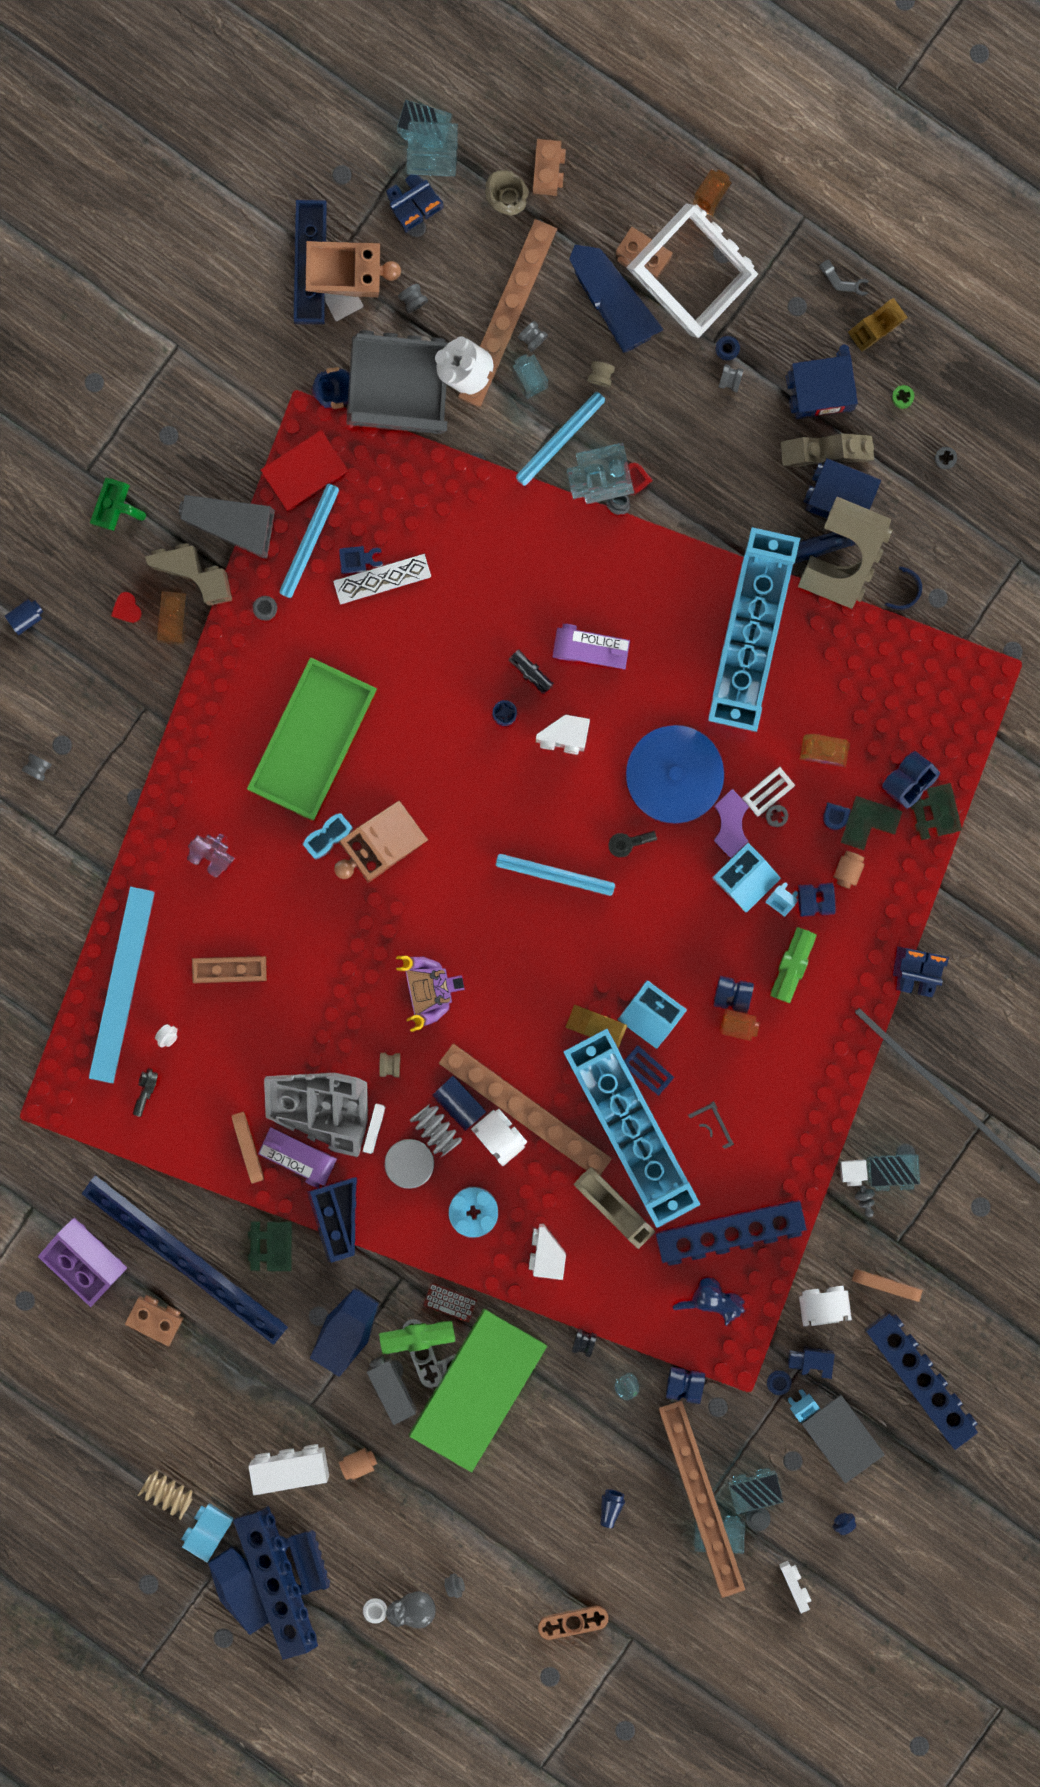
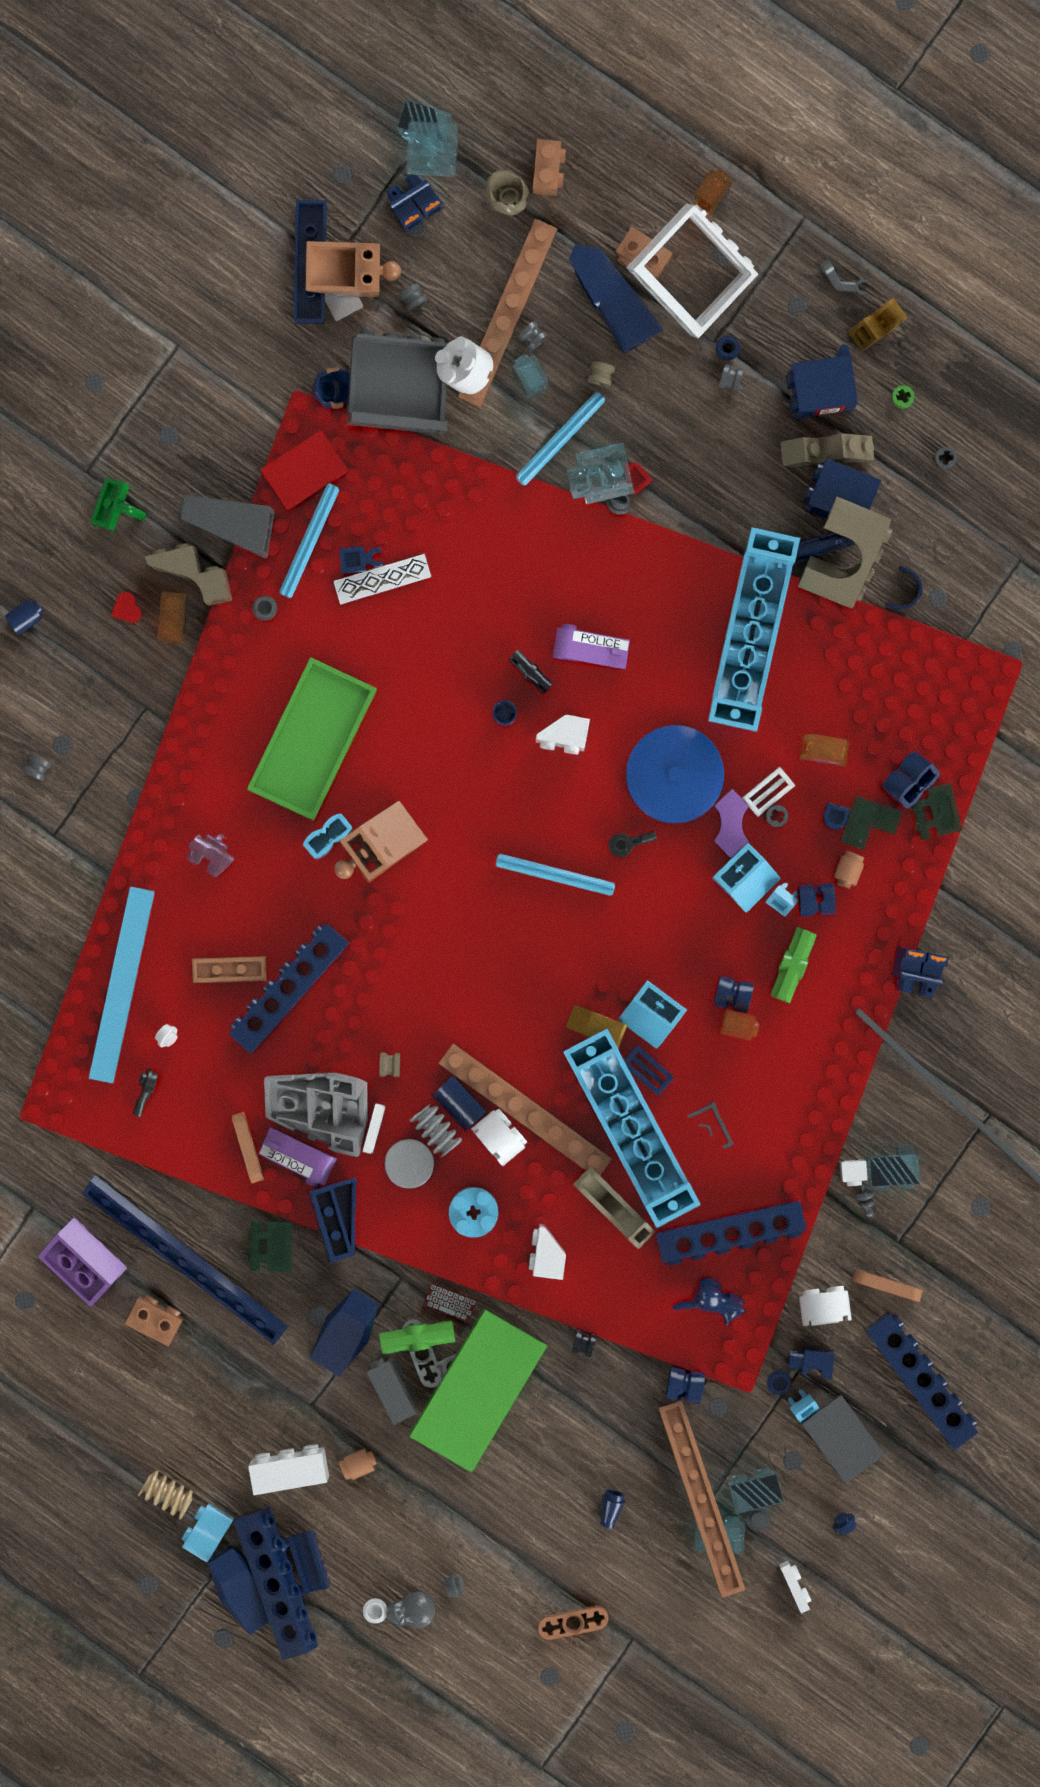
torso [396,956,465,1032] -> none
clear light blue tile [615,1373,640,1401] -> none
none -> dark blue brick [229,924,350,1054]

